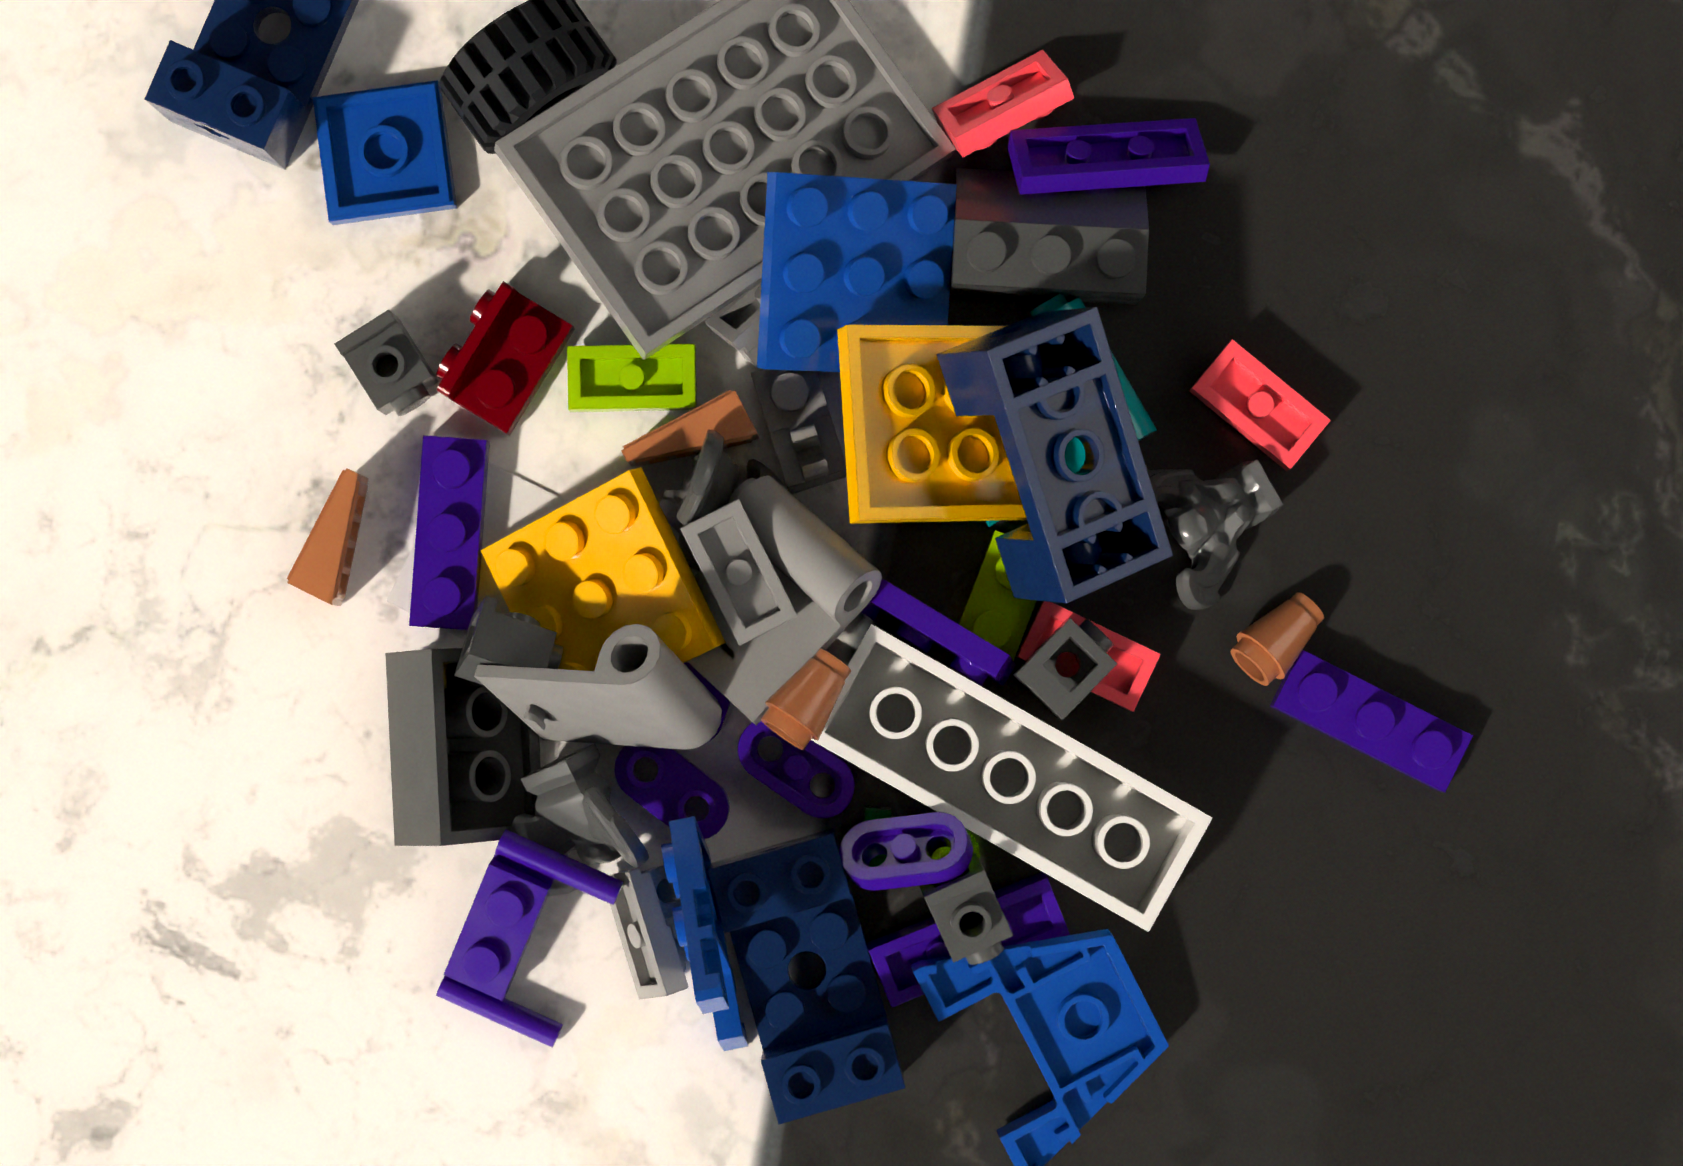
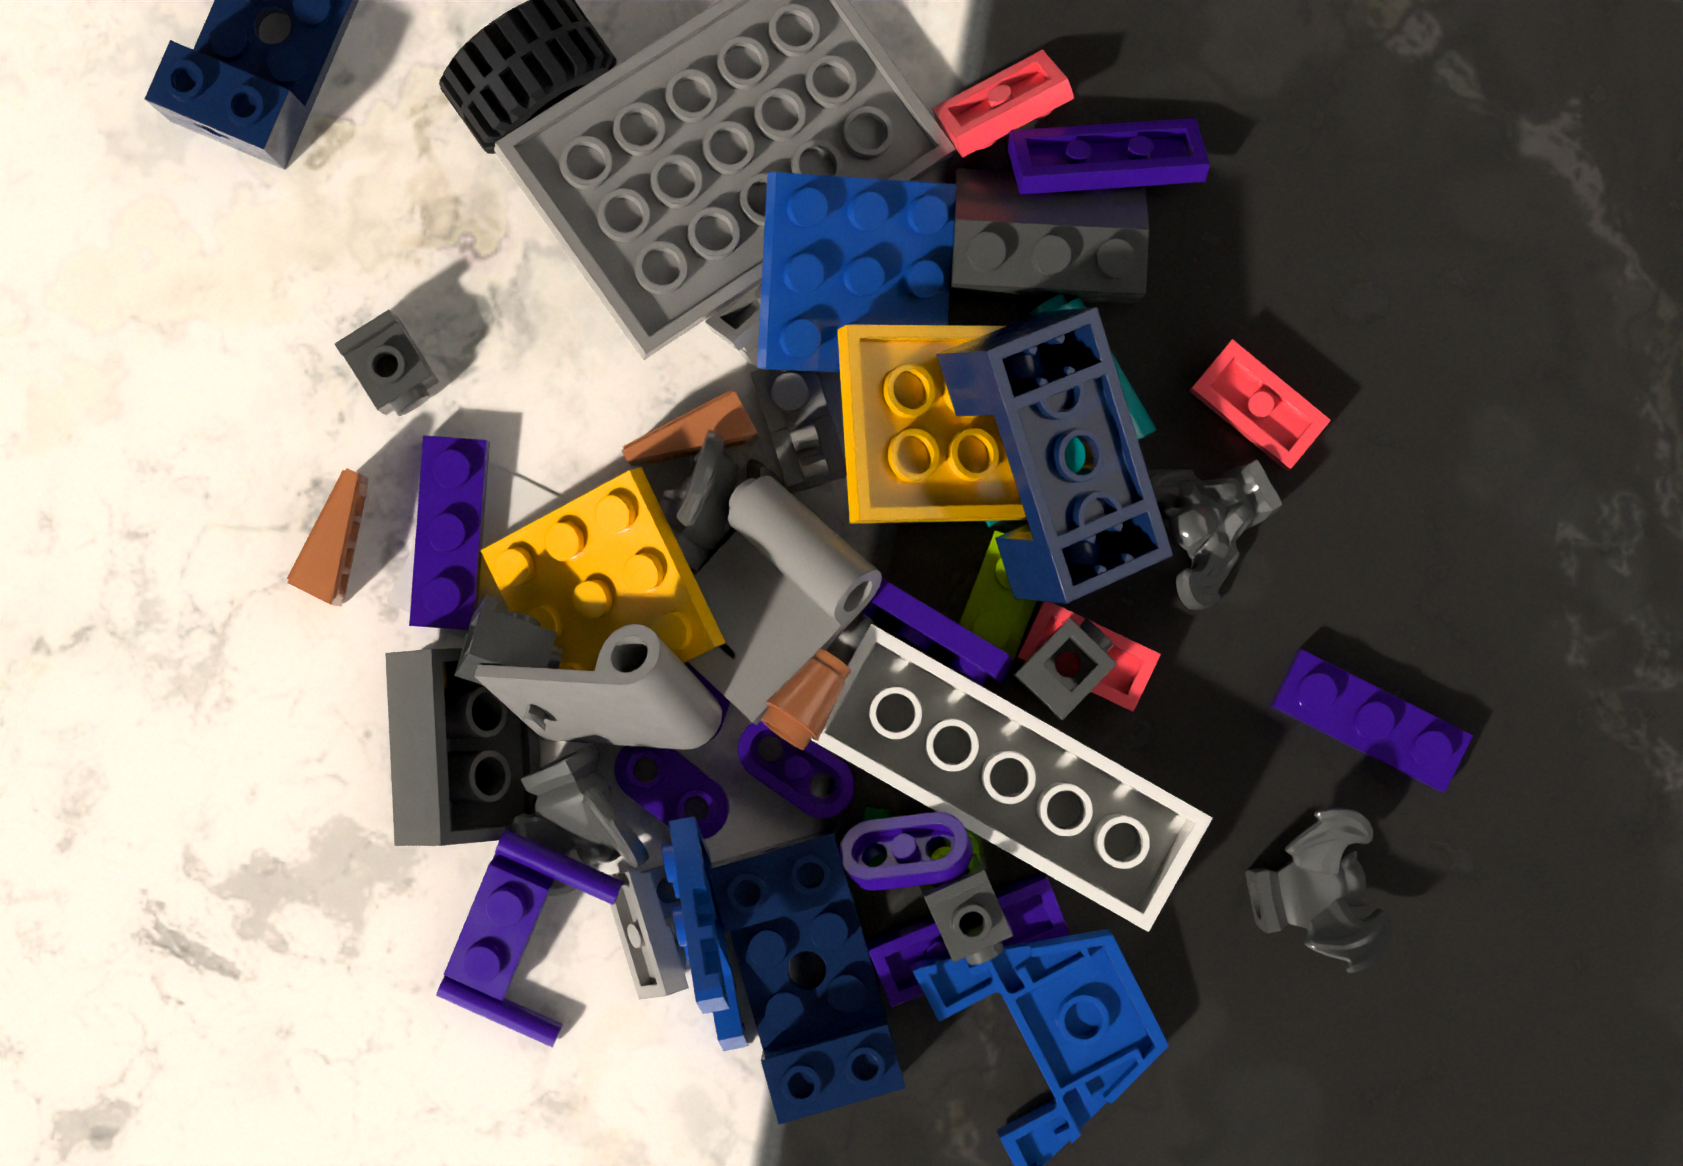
blue tile [313,80,457,225] -> none
dark red bracket [436,281,575,436] -> none
lime plate [567,344,697,412] -> none
light grey plate [680,499,798,646] -> none
nougat cone [1230,592,1324,686] -> none
none -> dark grey animal [1245,808,1392,973]

